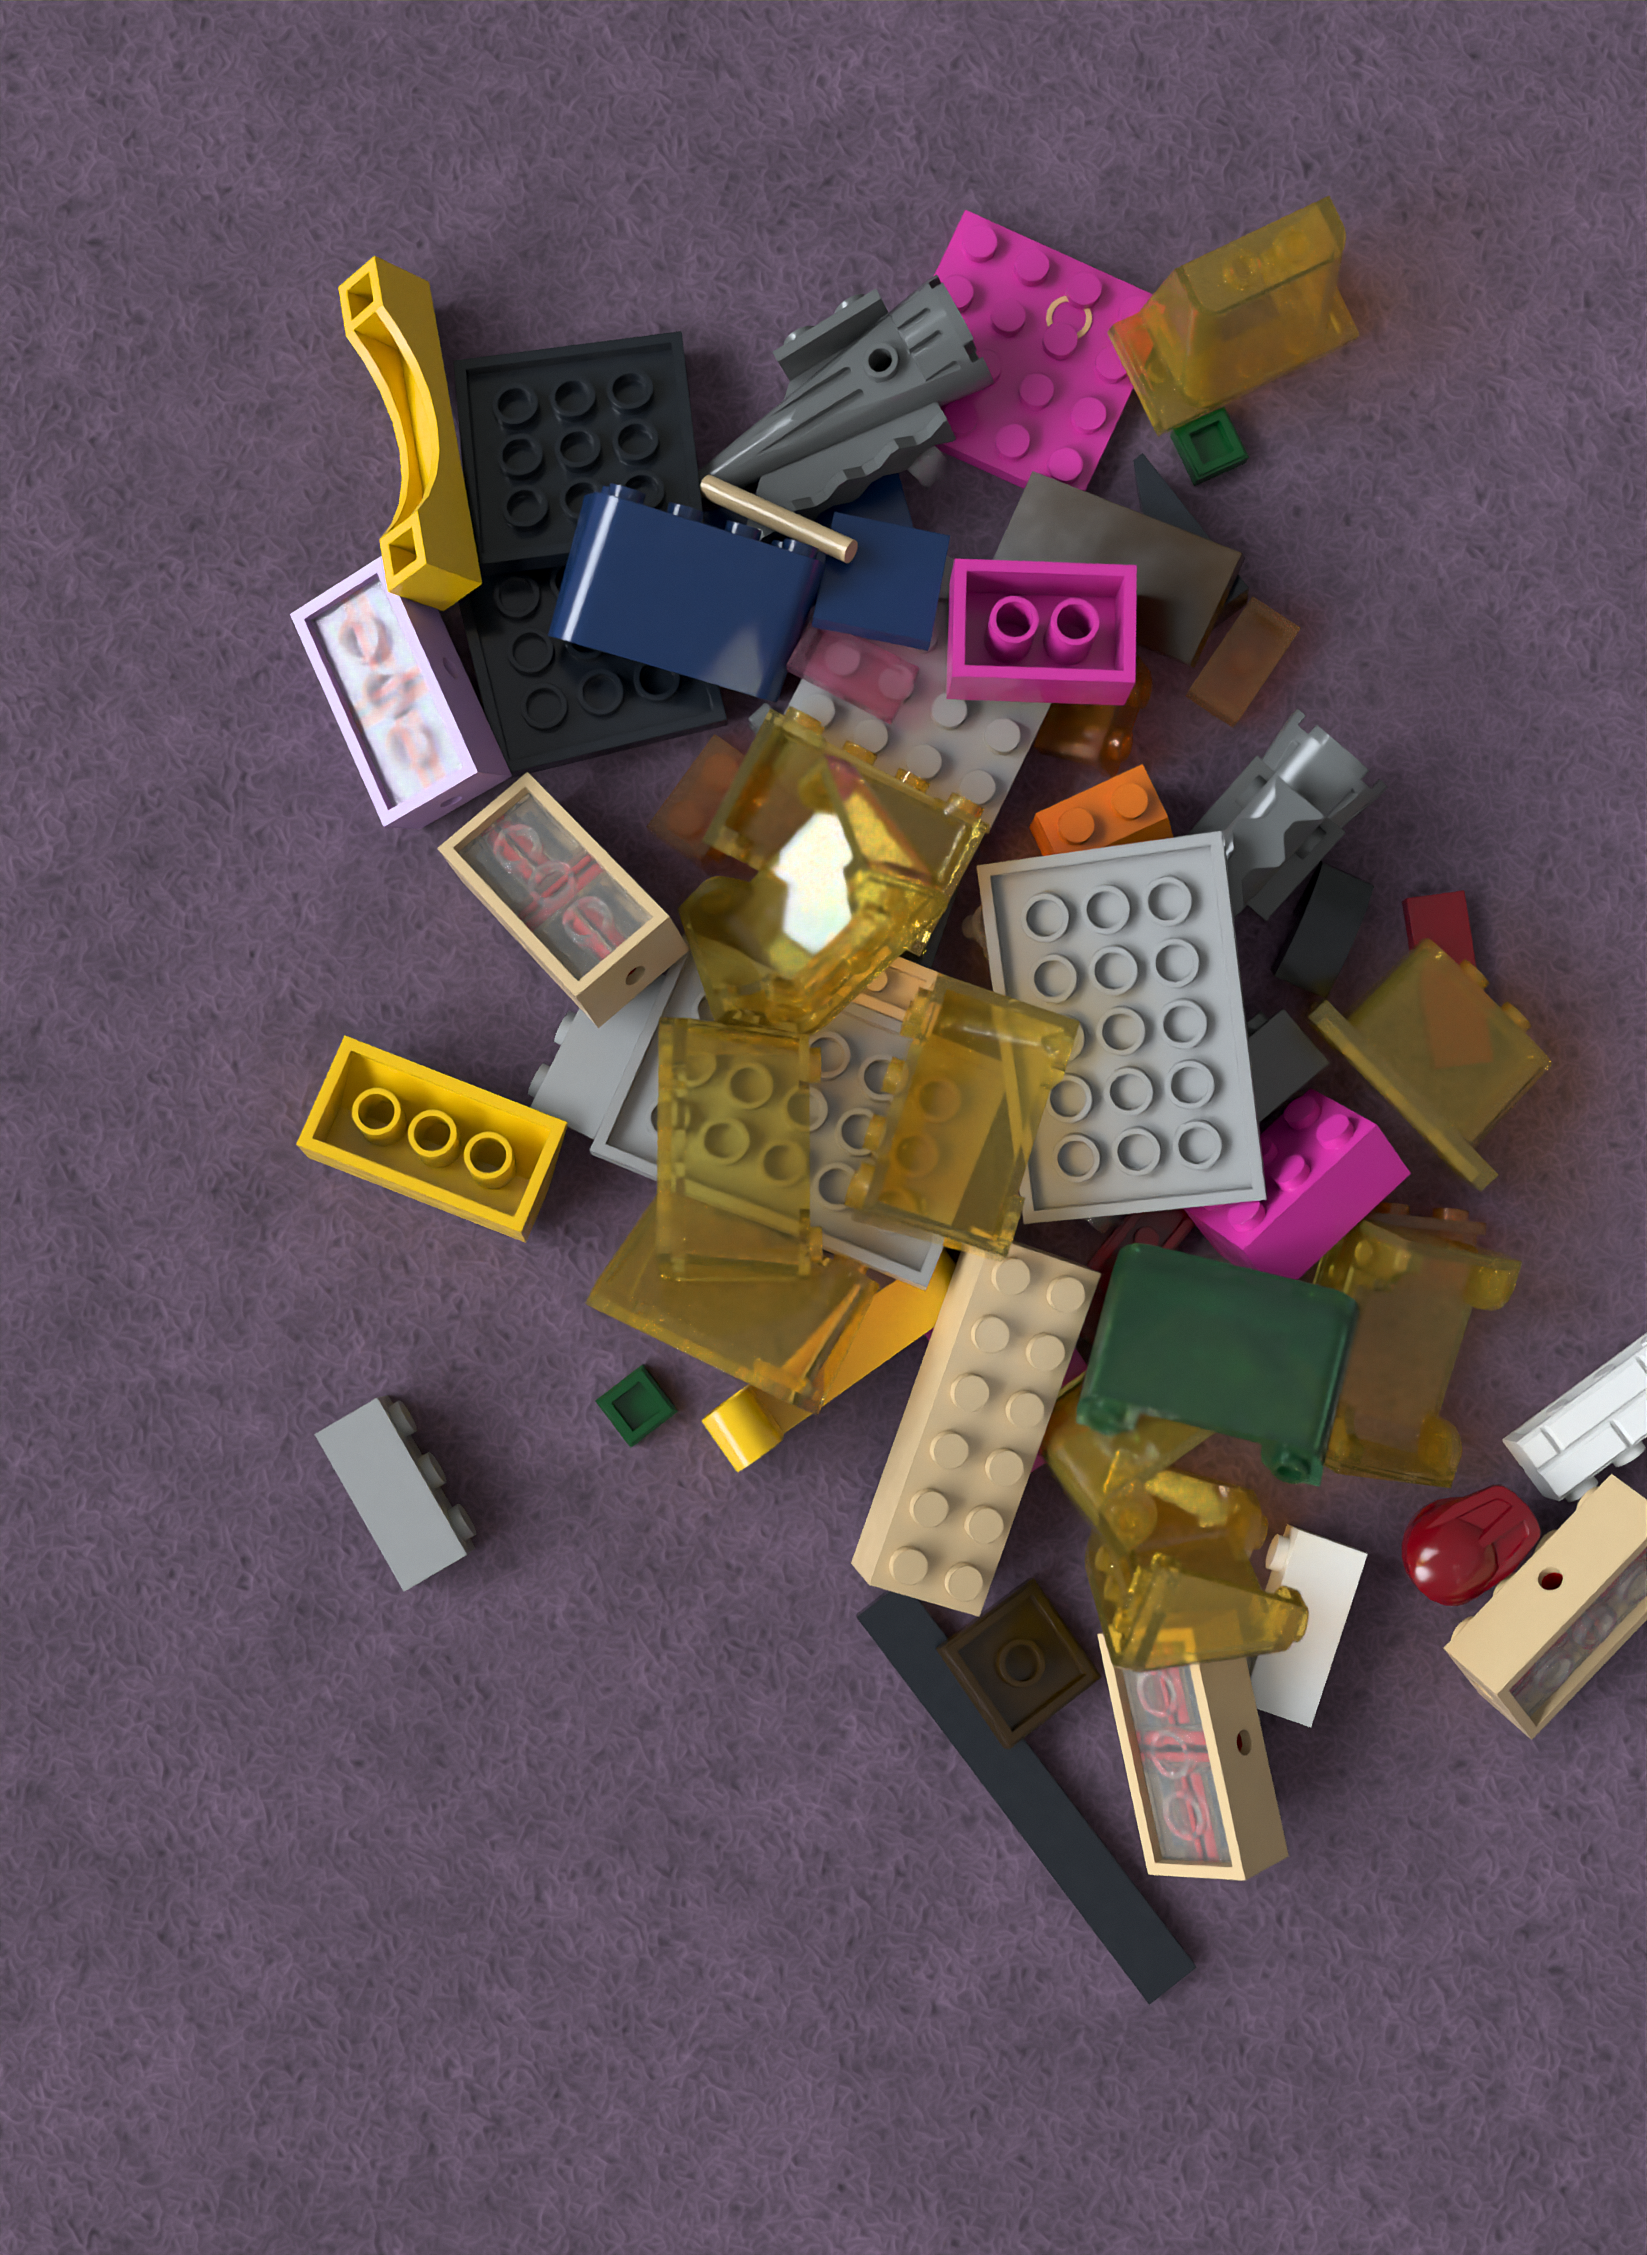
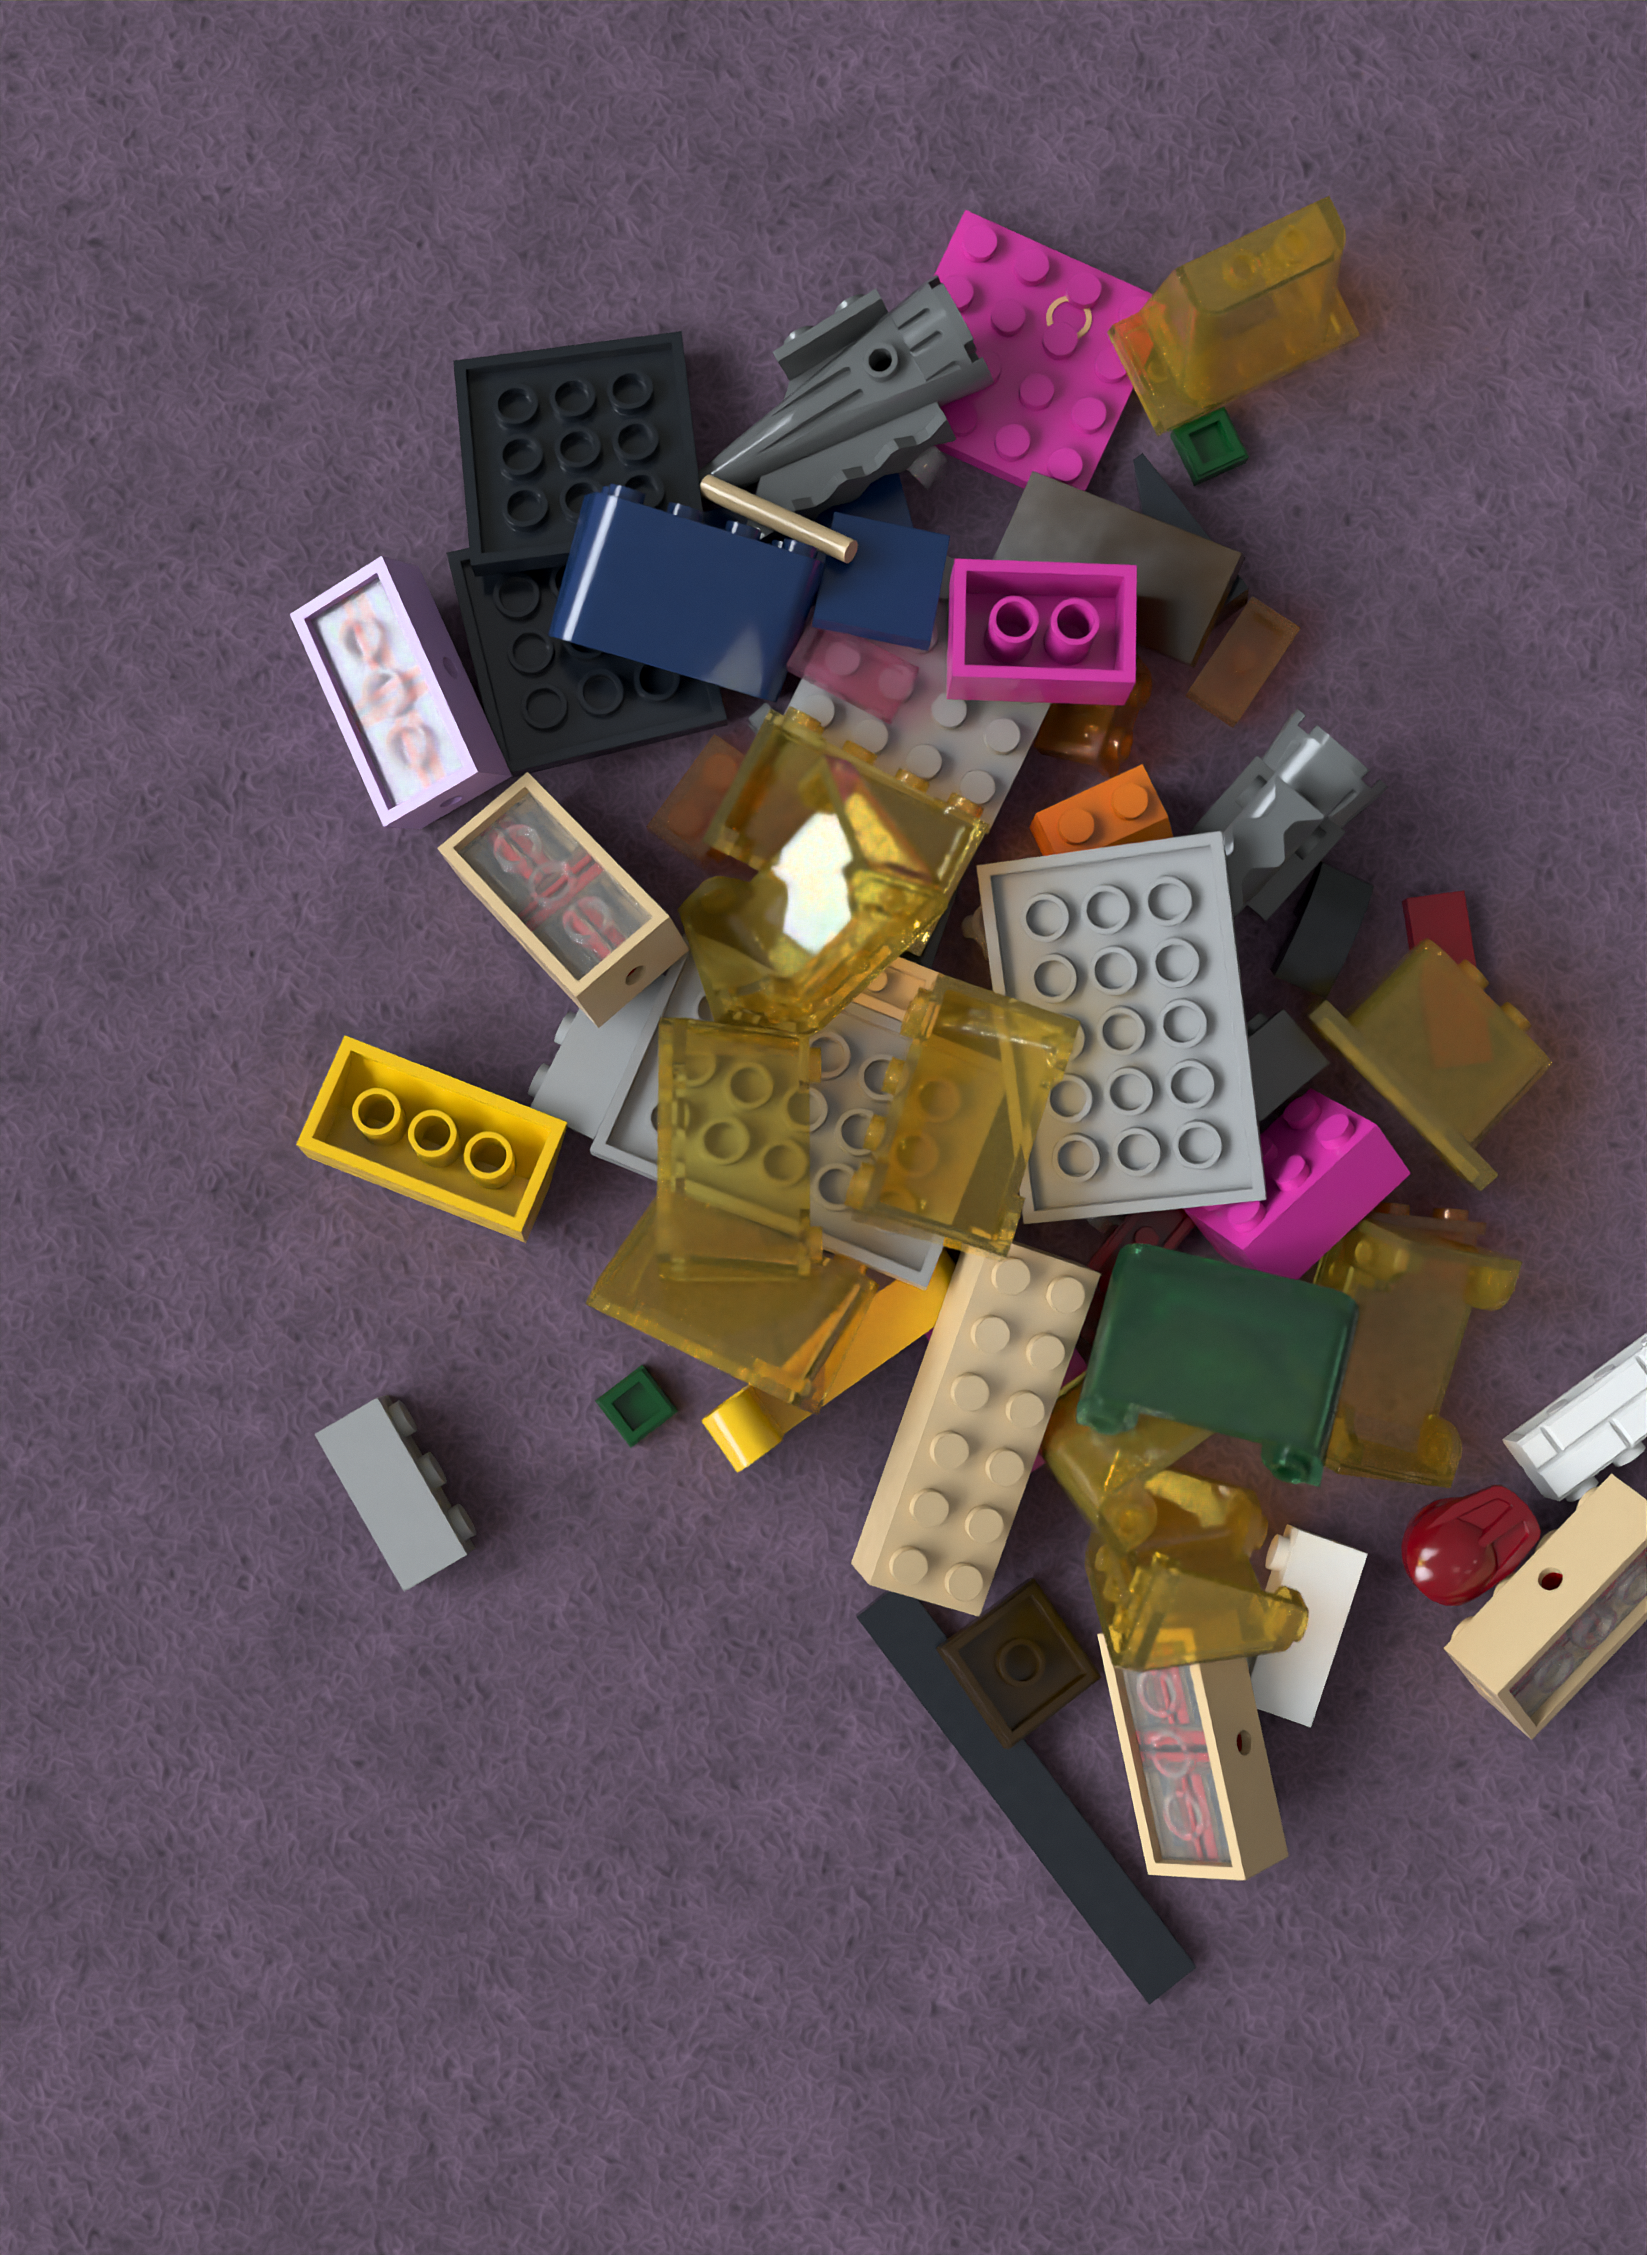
yellow arch [338,255,482,611] -> none

